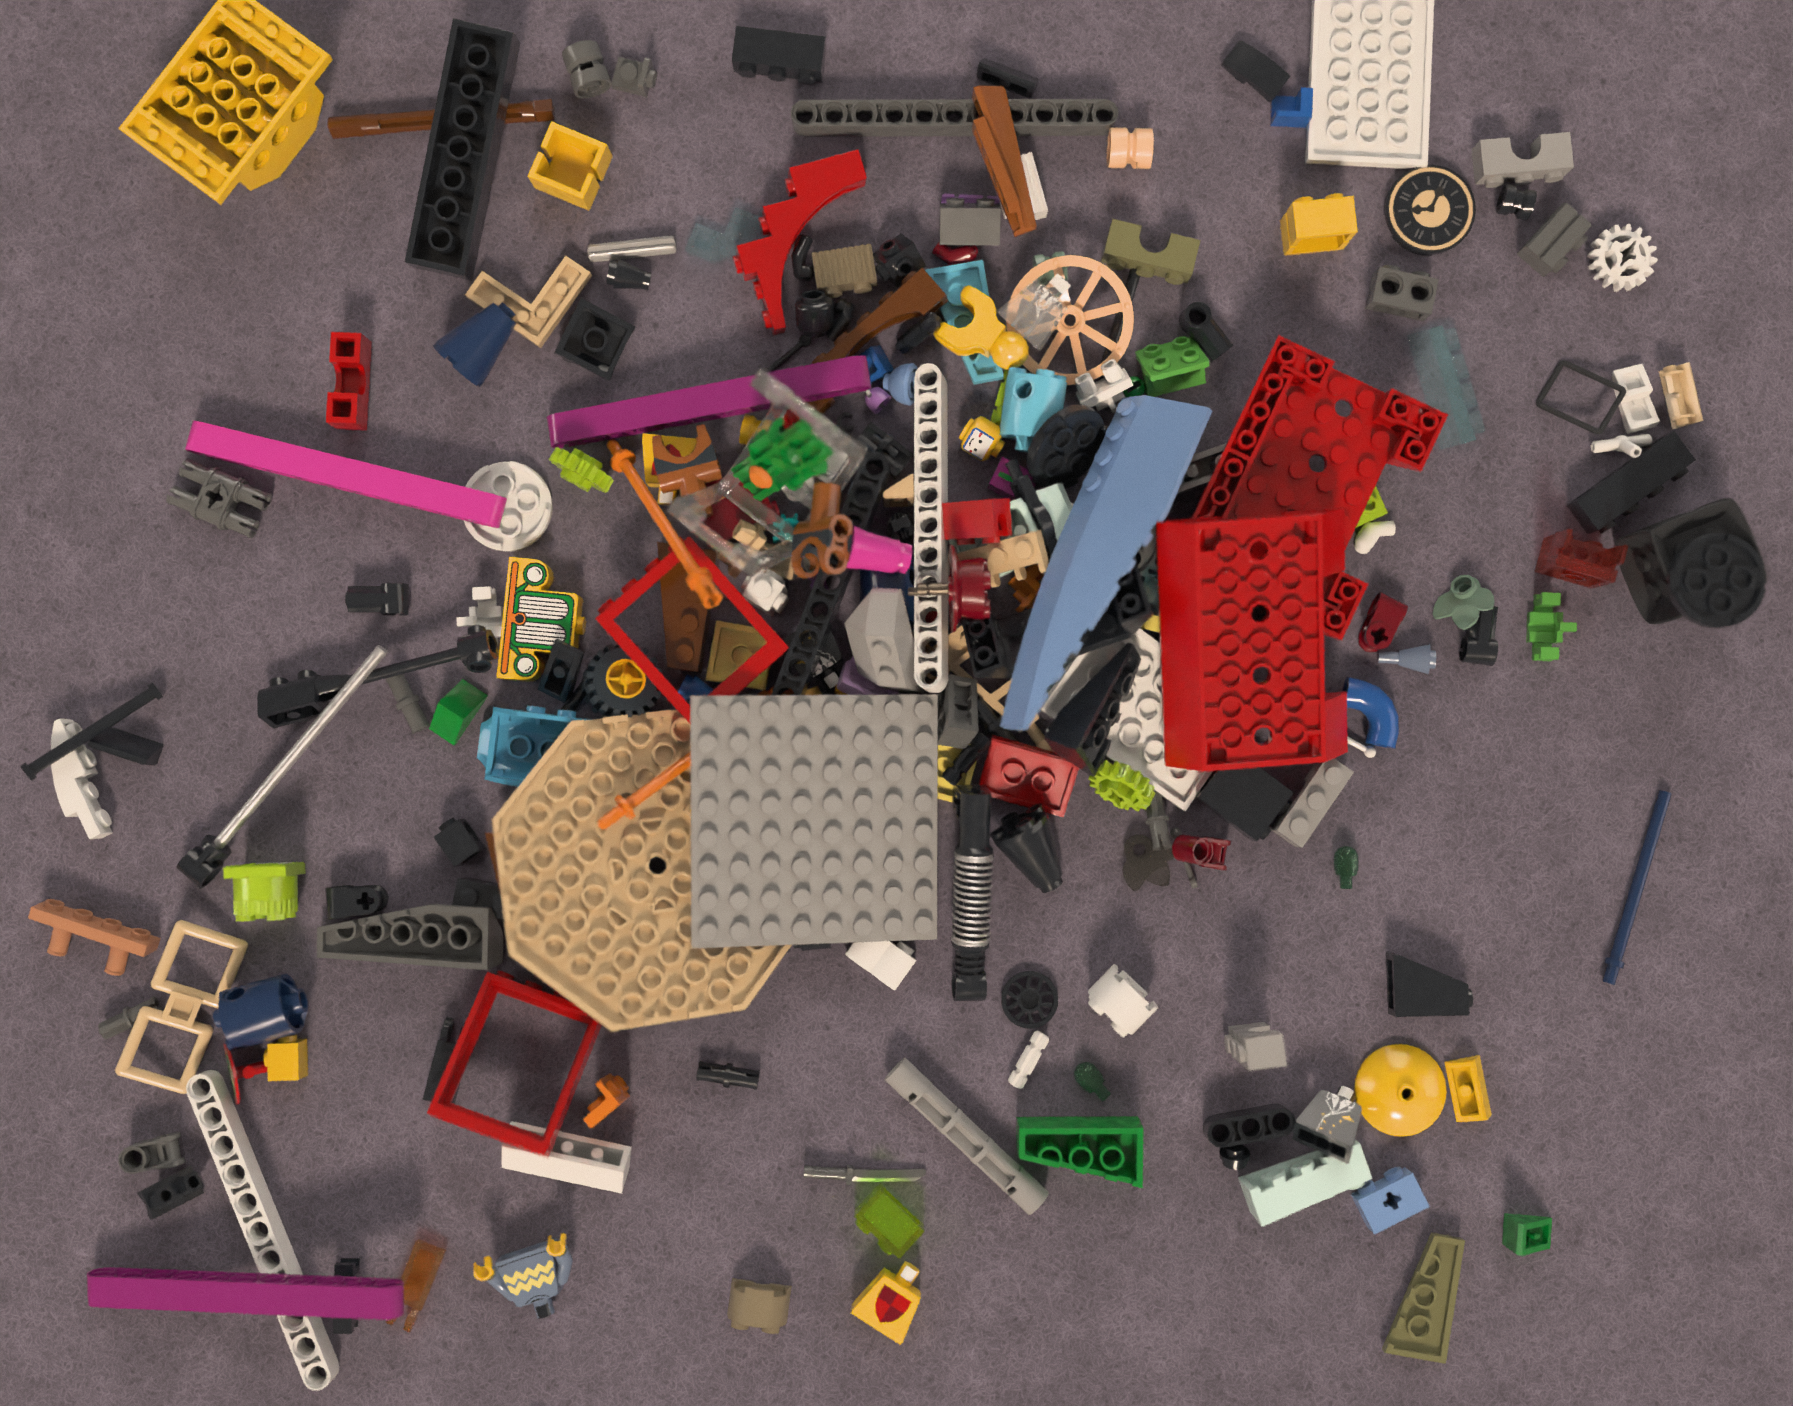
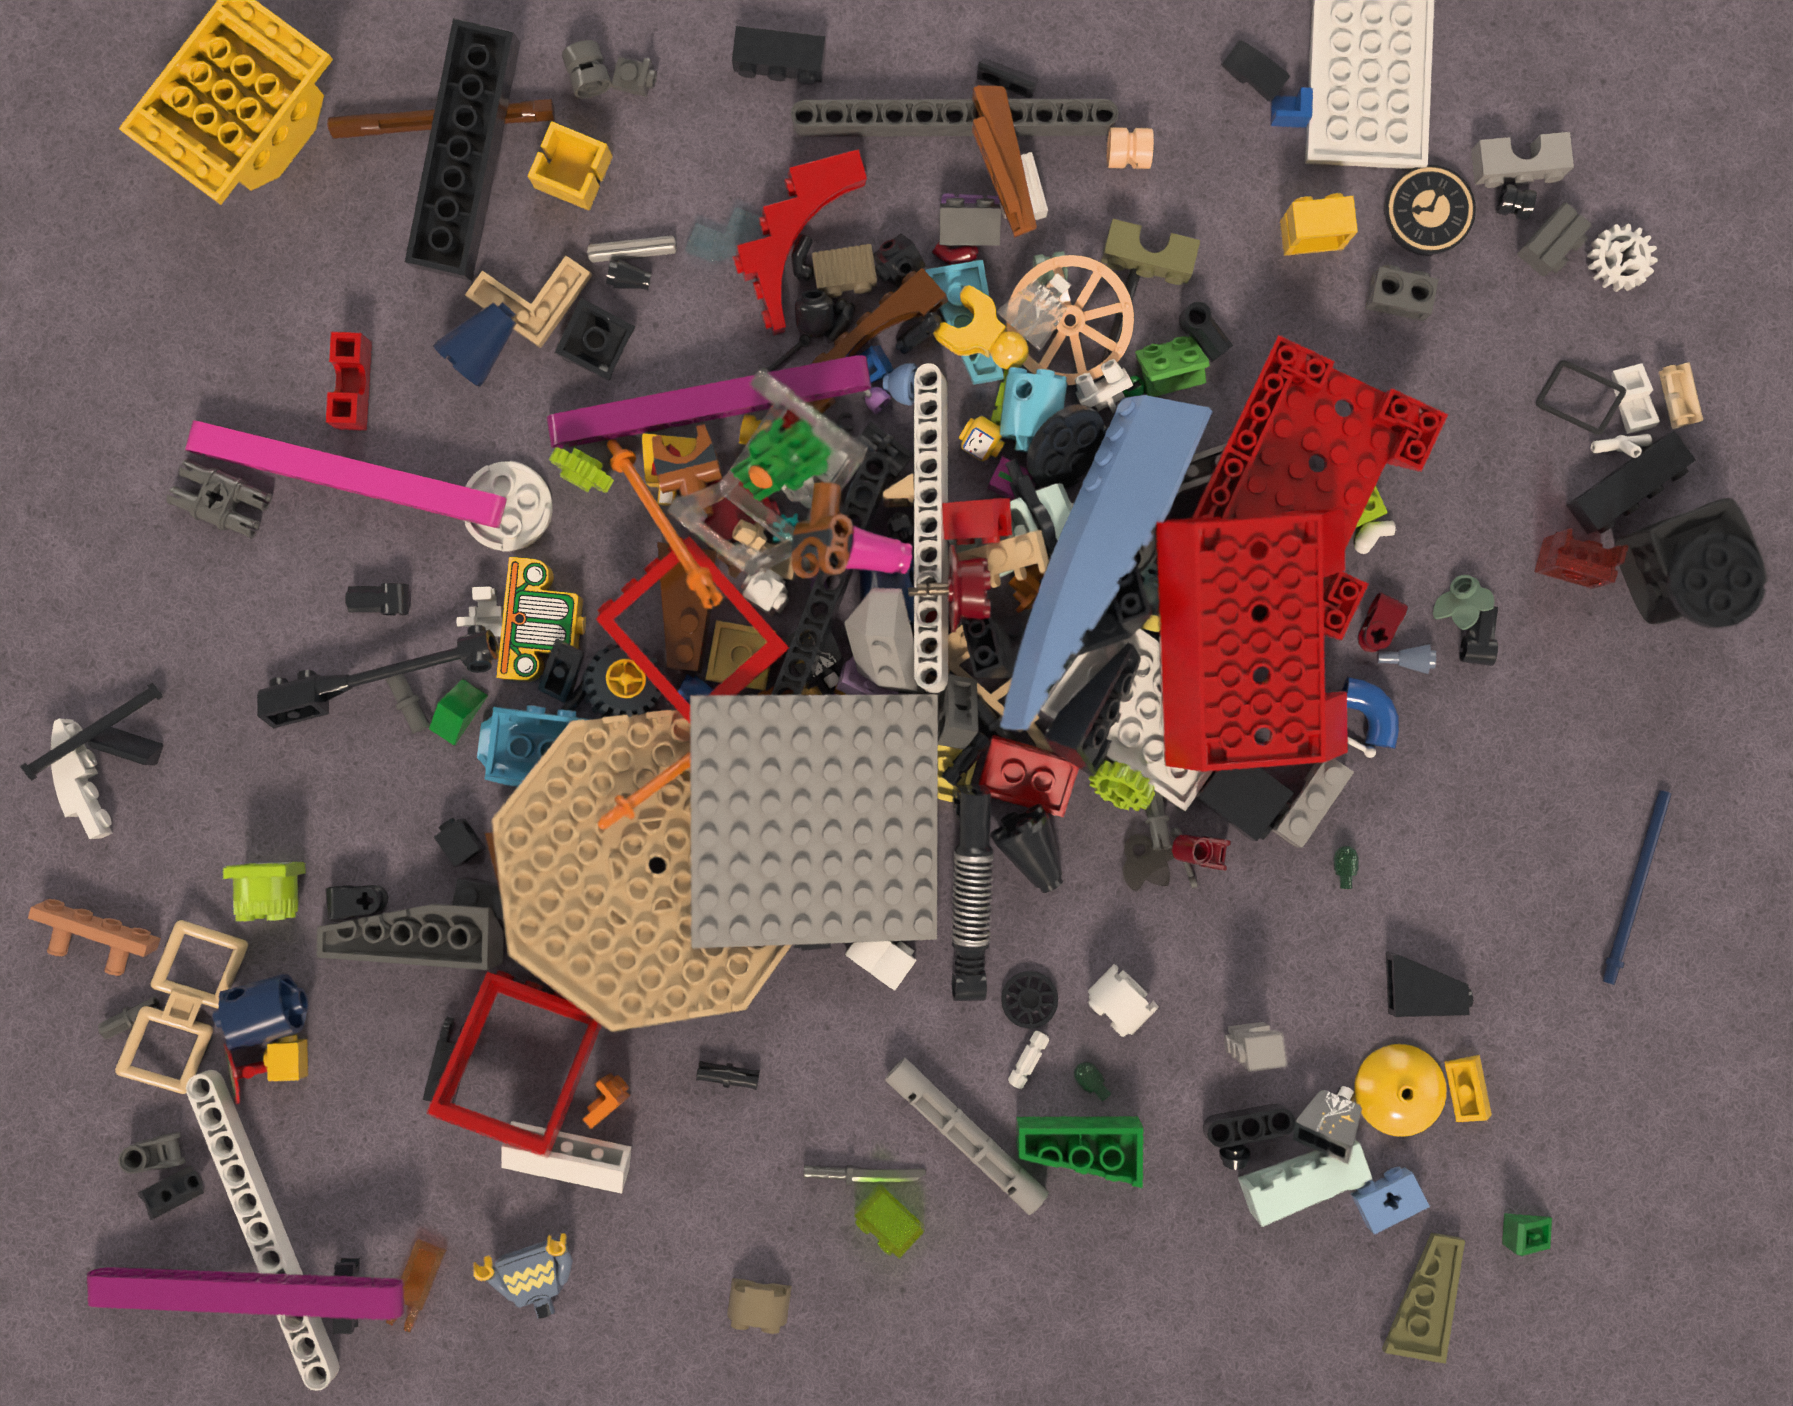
flat silver piece [177,645,388,889] -> none
yellow torso [851,1261,921,1345] -> none
clear light blue windscreen [1407,325,1486,450] -> none
bright green piece [1526,592,1577,661] -> none

